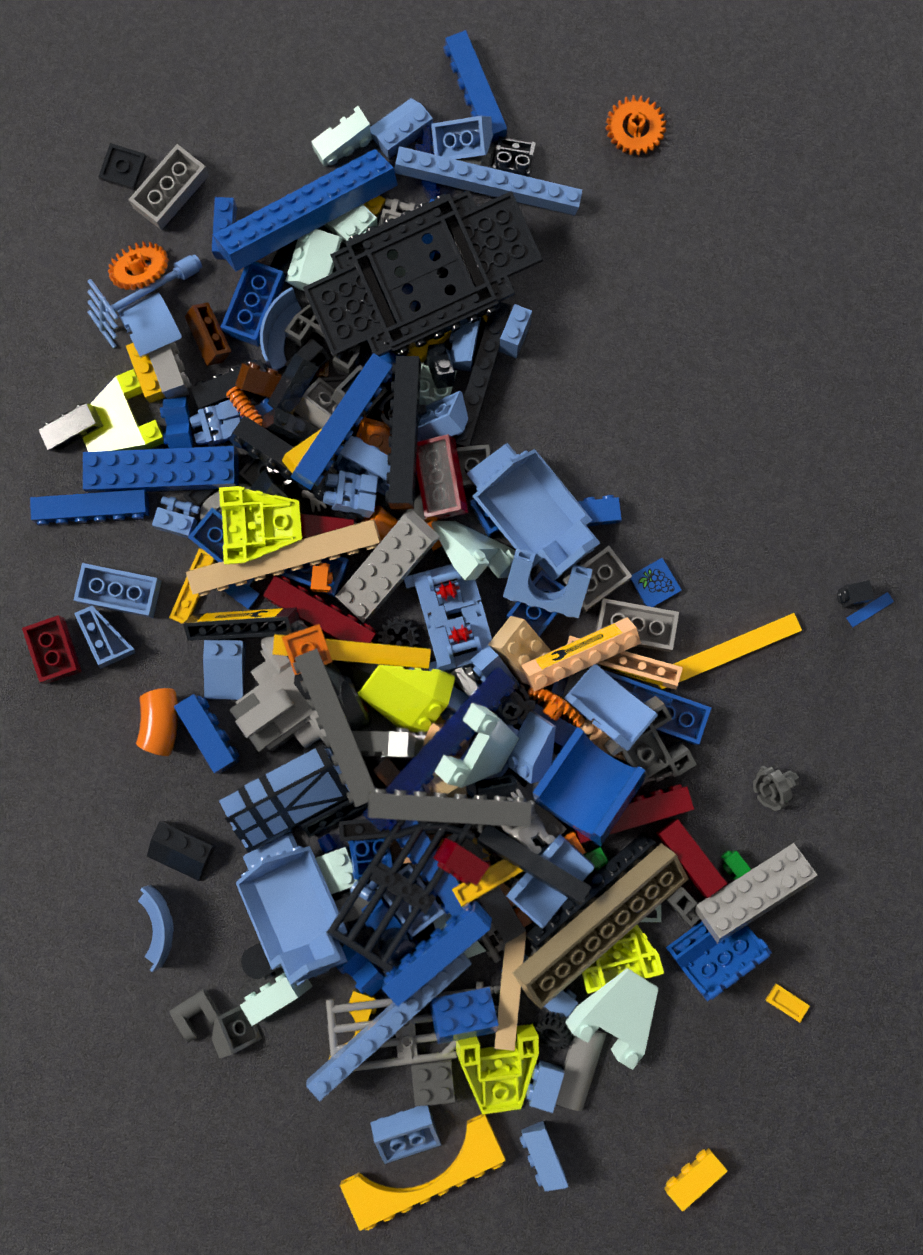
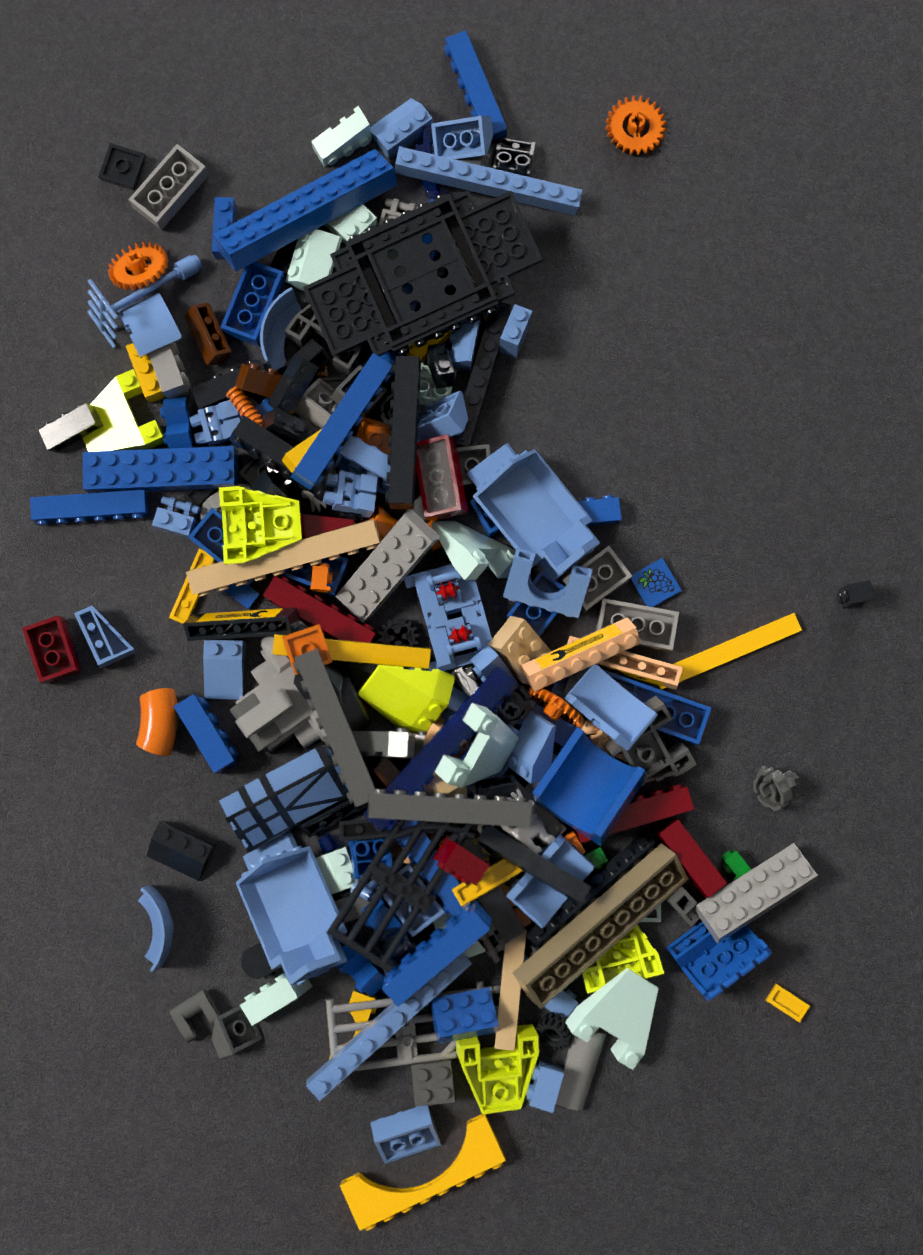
medium blue brick [74,563,162,618] -> none
yellow plate [363,196,386,217] -> none
medium blue slope [520,1121,568,1191] -> none
yellow brick [664,1148,727,1212] -> none
blue sticker [847,592,894,628] -> none

